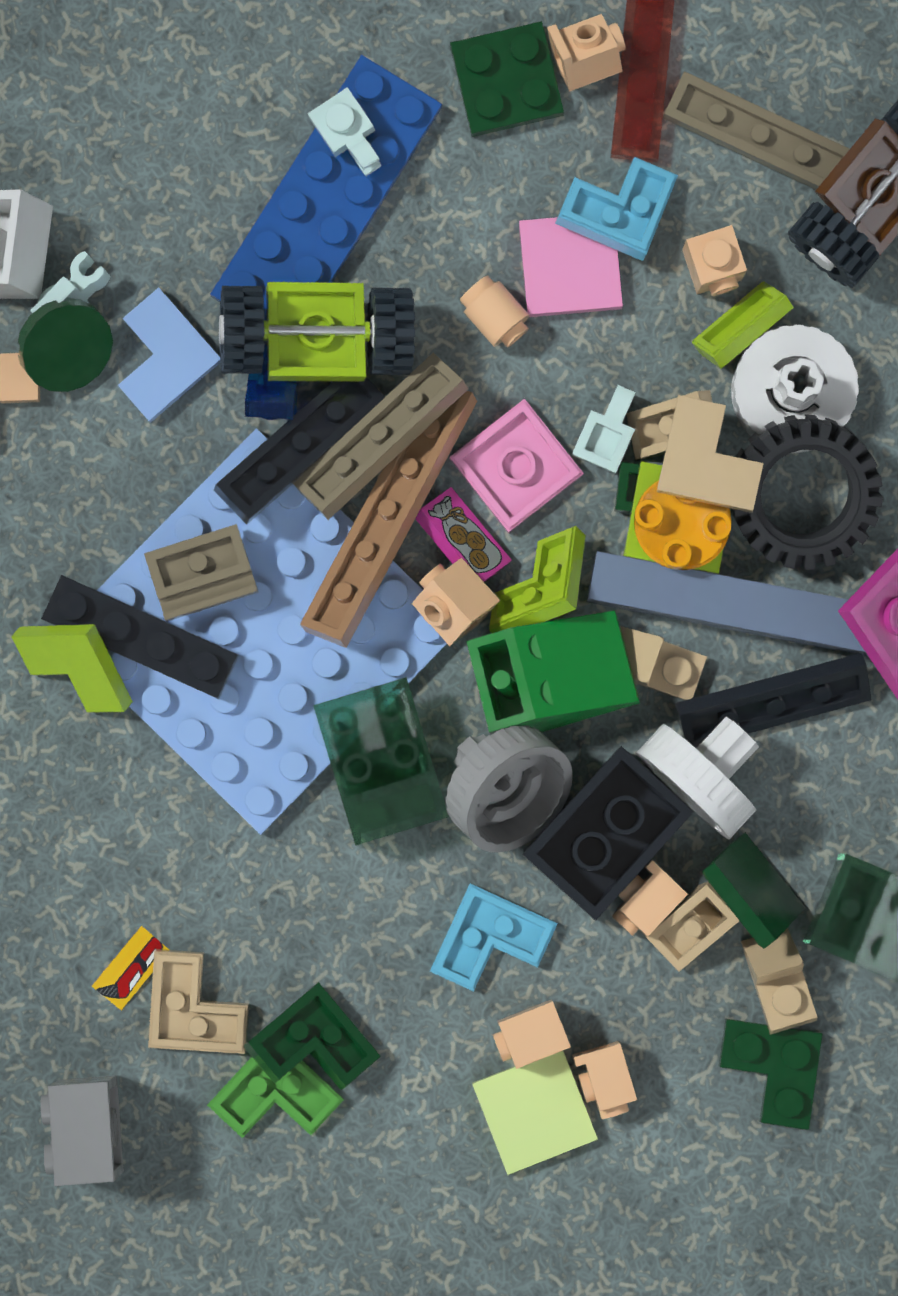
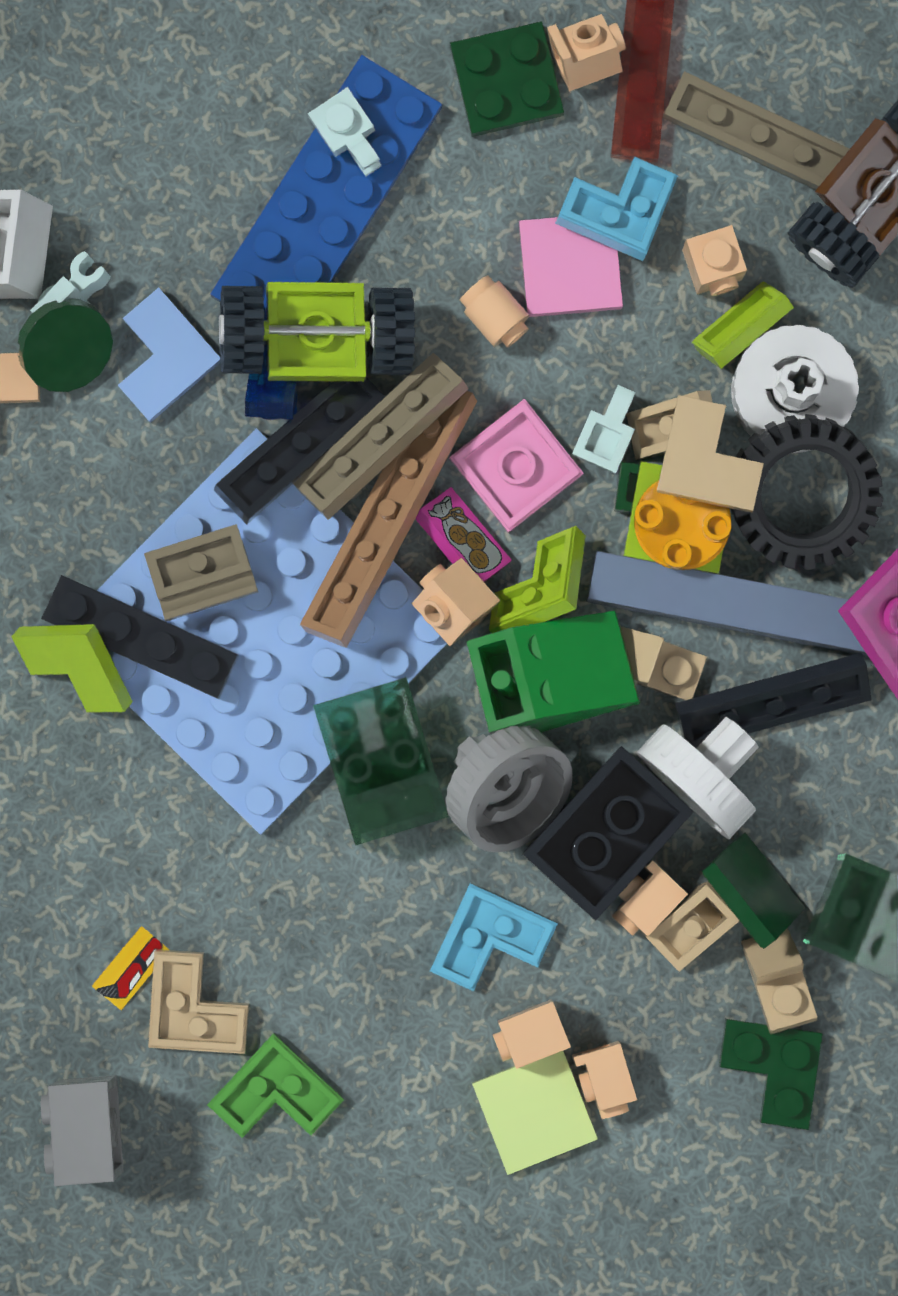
dark green plate [244,982,381,1090] -> none

